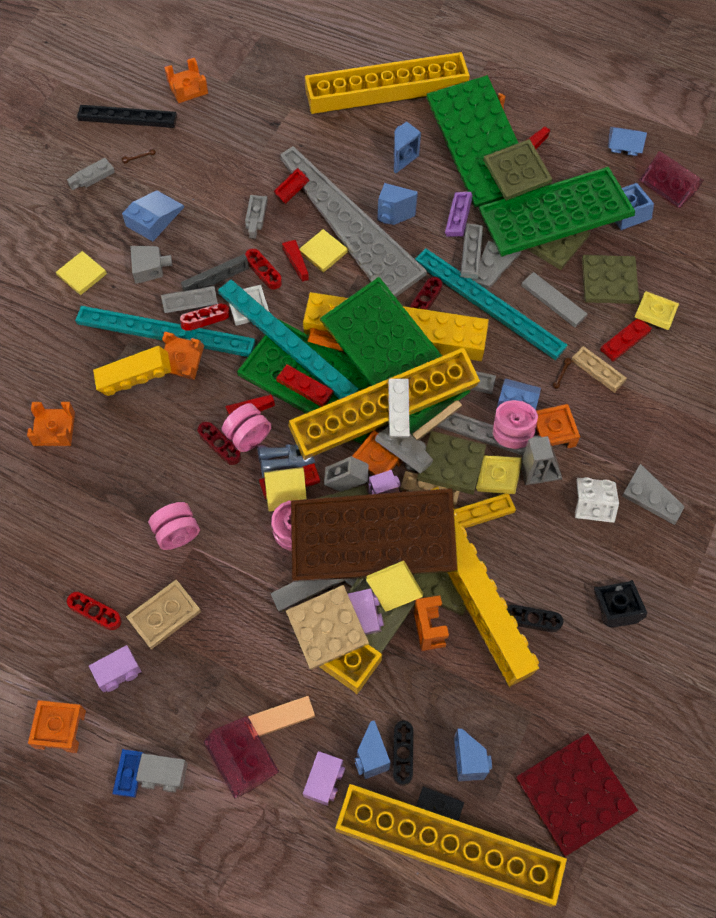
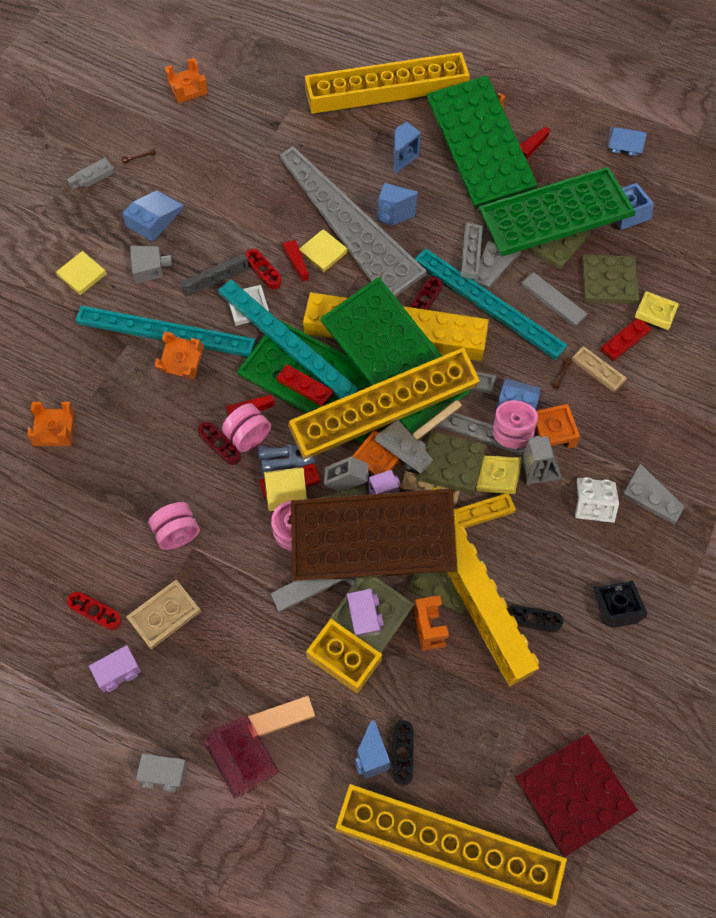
orange panel [28,700,86,753] -> none
black tile [77,105,177,128] -> none
yellow brick [93,346,171,396] -> none
blue plate [112,749,145,798] -> none
light grey plate [161,286,218,313] -> none
red beam [180,303,229,331] -> none
light grey hinge [245,195,268,239] -> none
red tile [274,168,310,204] -> none
tan plate [286,585,369,670] -> none
lavender brick [303,751,345,806] -> none
orange tile [308,328,343,352] -> none
light yellow tile [366,561,423,612] -> none
white plate [388,379,410,438] -> none
black plate [416,786,464,821] -> none
medium lavender plate [445,192,472,237] -> none
medium blue slope [454,729,492,781] -> none
olive plate [483,139,552,201] -> none
clear pink slope [639,151,704,208] -> none

